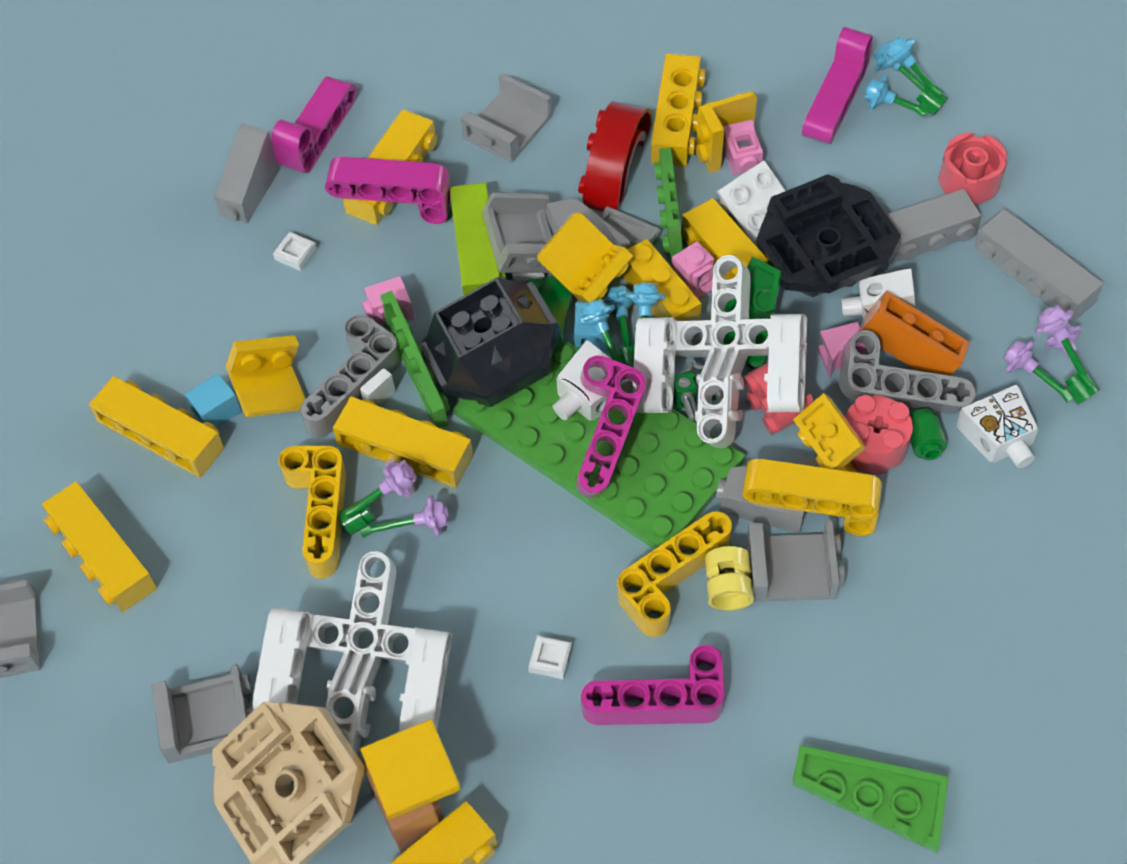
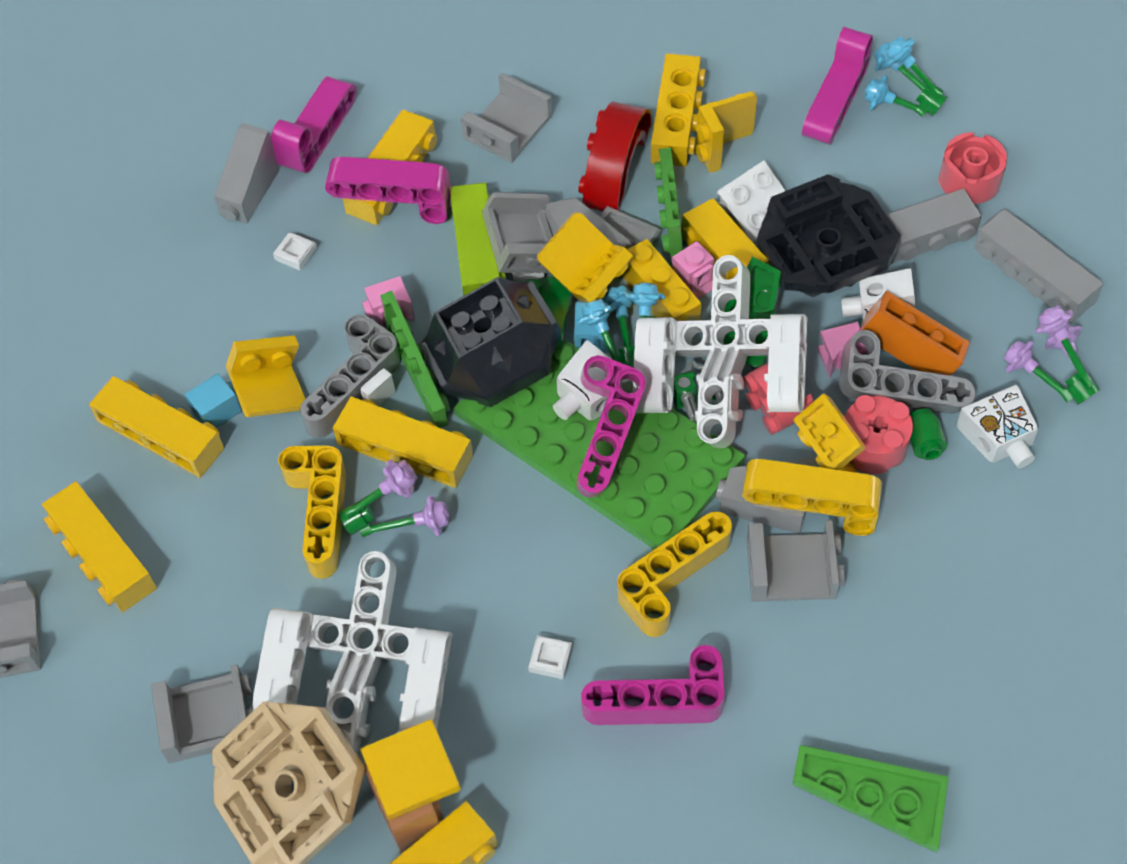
light yellow wheel [705,546,754,611] -> none
bright pink window [723,120,763,175] -> none

